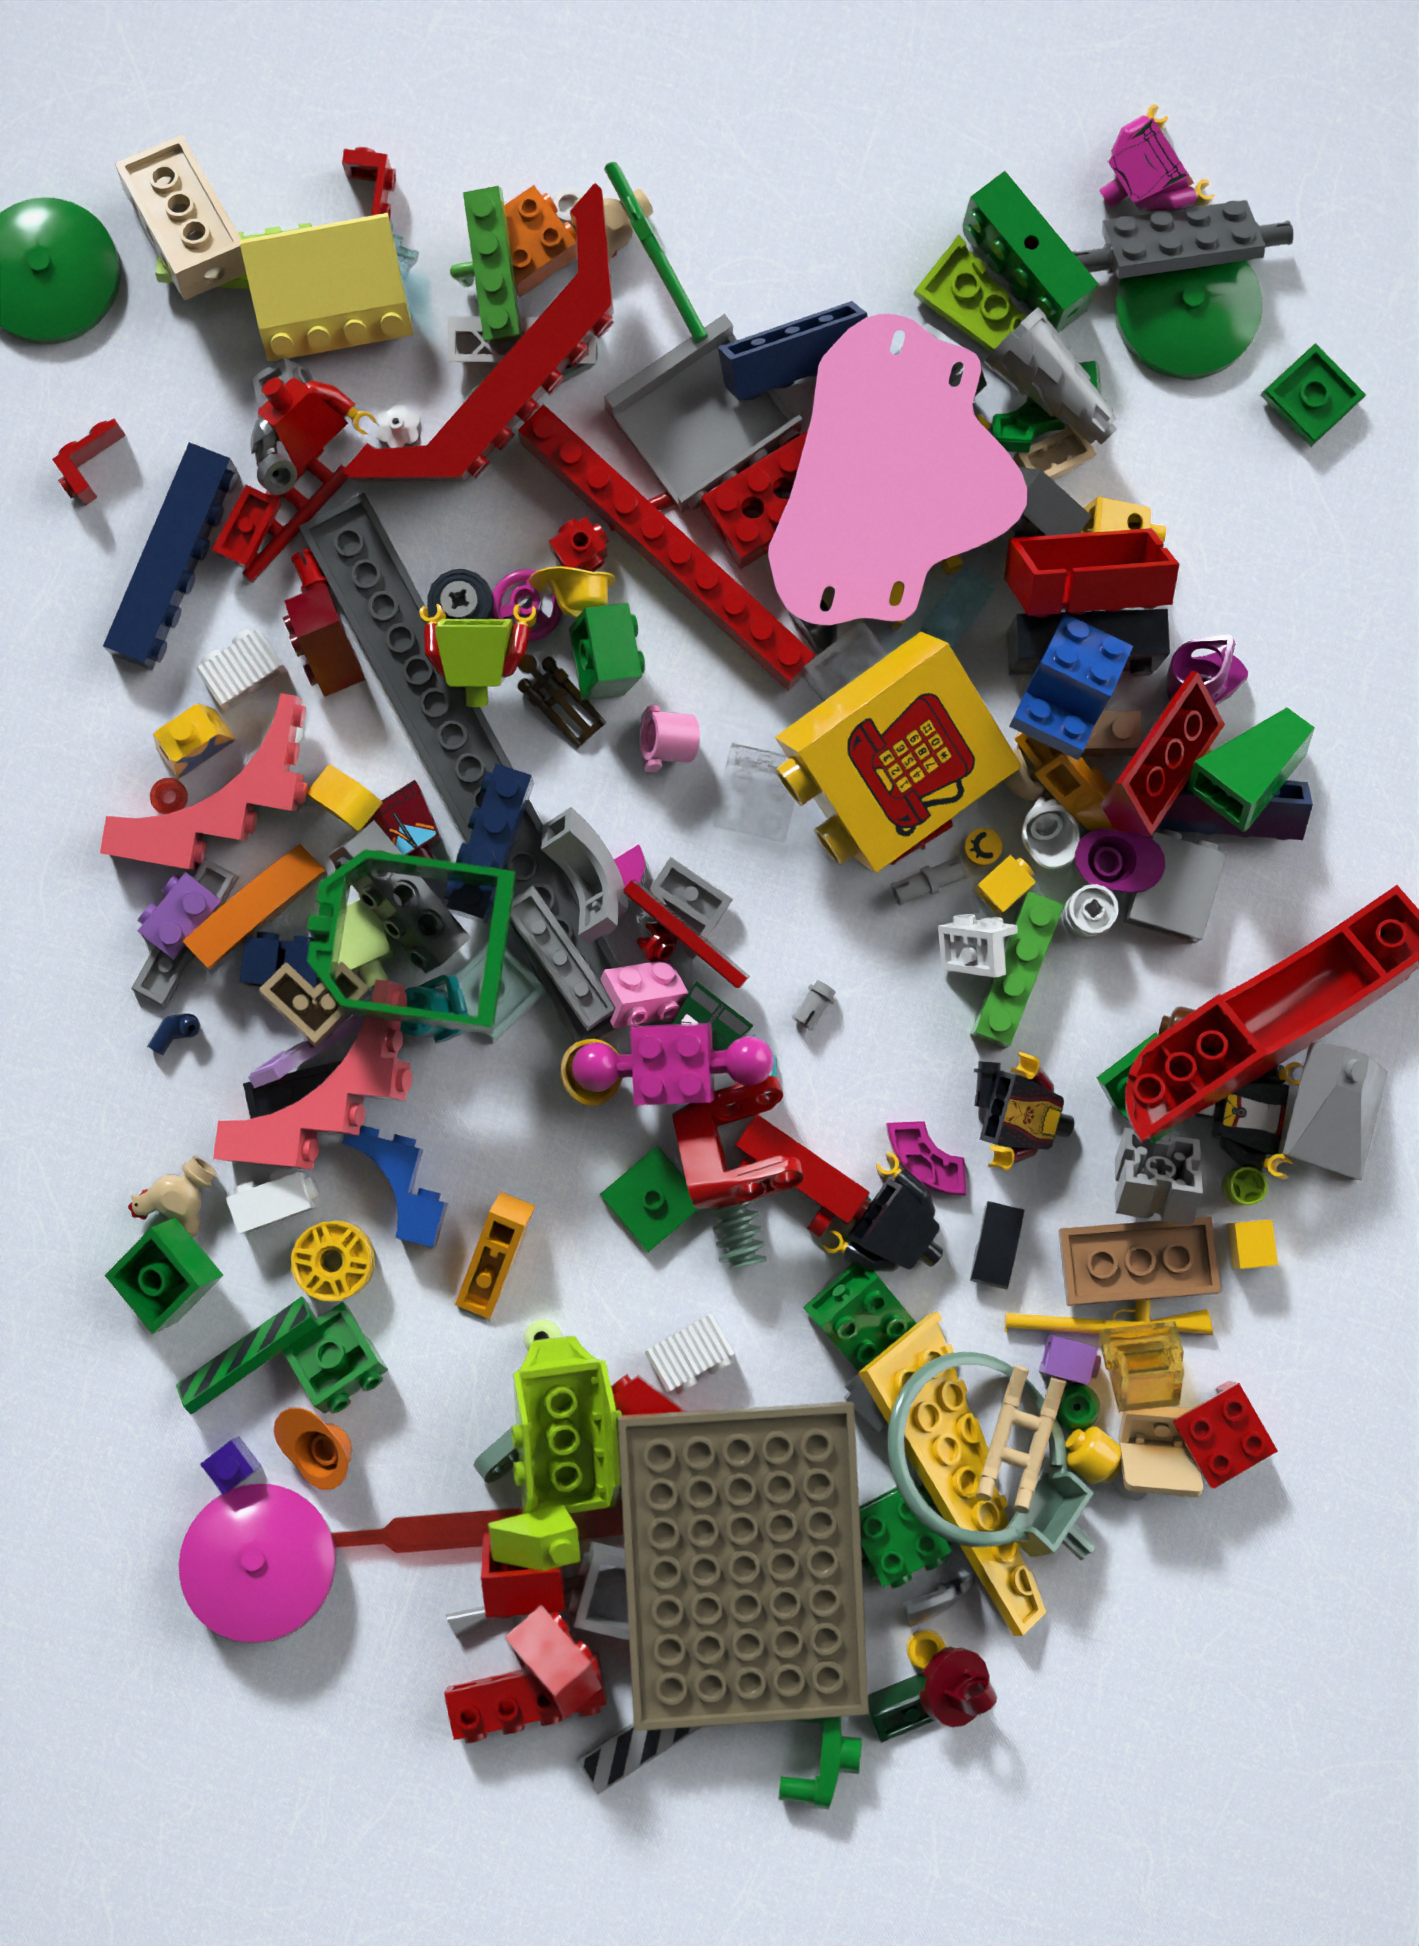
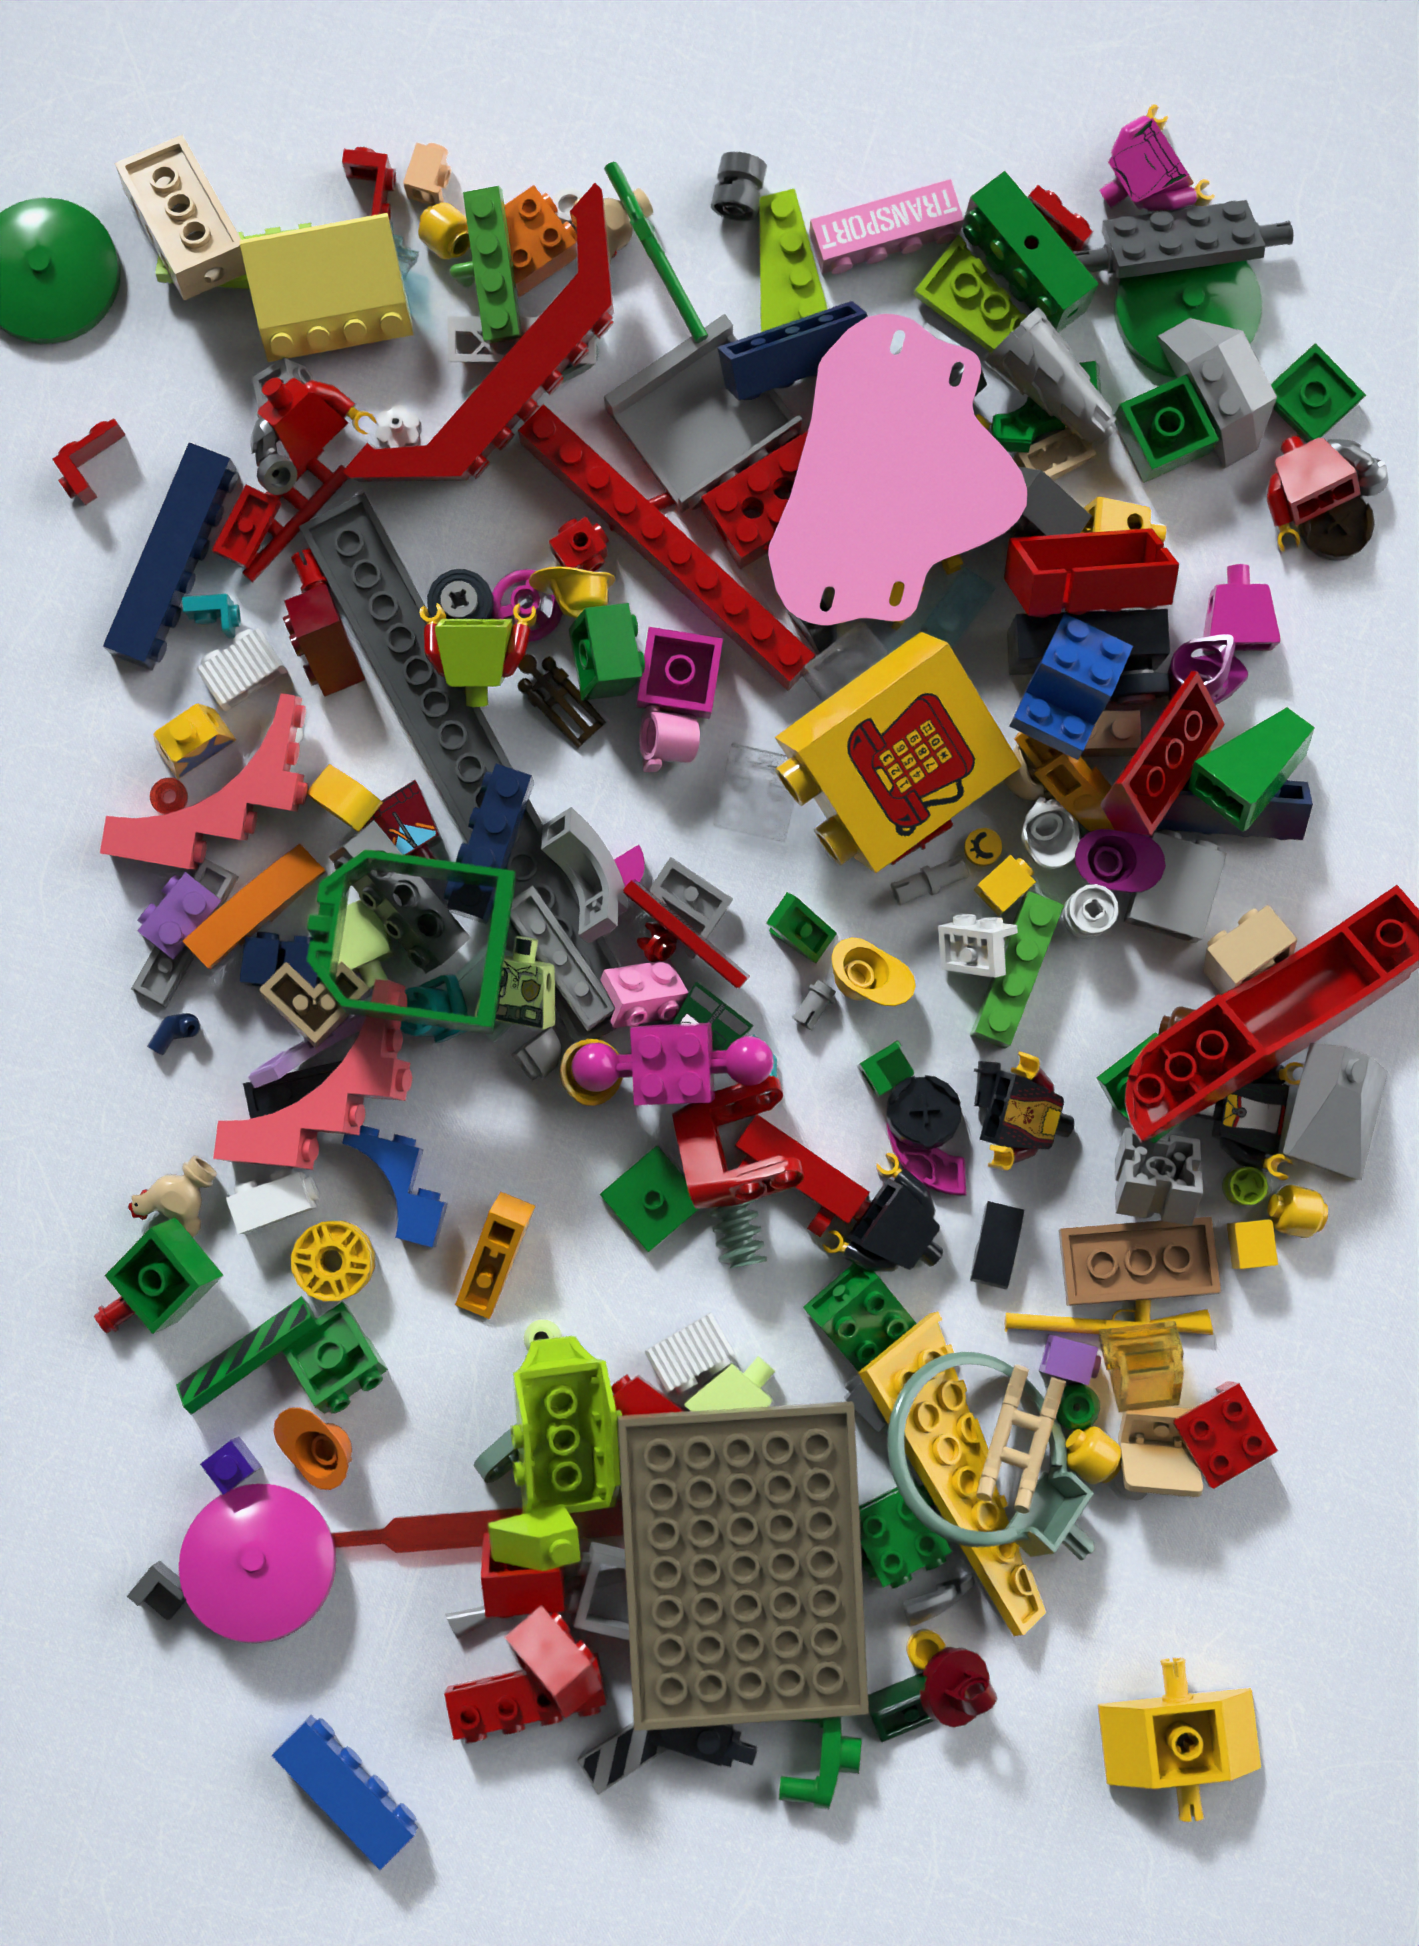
none -> red pin [94,1296,135,1334]
none -> dark grey panel [127,1561,186,1620]
none -> teal bracket [182,594,241,638]
none -> blue brick [271,1715,418,1870]
none -> light nougat brick [403,142,451,206]
none -> yellow head [418,202,470,259]
none -> torso [475,936,555,1029]
none -> light grey piece [511,1027,561,1081]
none -> dark pink brick [636,627,723,719]
none -> black hinge [647,1724,757,1767]
none -> yellowish green torso [684,1356,775,1411]
none -> dark grey wheel [711,151,767,221]
none -> lime wing [759,188,827,332]
none -> green slope [766,892,837,964]
none -> bright pink brick [809,179,964,274]
none -> yellow piece [831,937,916,1006]
none -> green panel [857,1040,914,1097]
none -> black tile [886,1075,962,1150]
none -> red plate [1028,185,1093,252]
none -> yellow slope [1097,1658,1261,1822]
none -> black wheel [1109,670,1170,705]
none -> green brick [1114,374,1219,483]
none -> light grey wedge [1156,318,1277,468]
none -> dark pink torso [1202,564,1280,651]
none -> tan brick [1203,905,1297,994]
none -> torso [1267,436,1389,552]
none -> yellow head [1267,1184,1328,1238]
none -> dark brown tile [1299,495,1375,561]

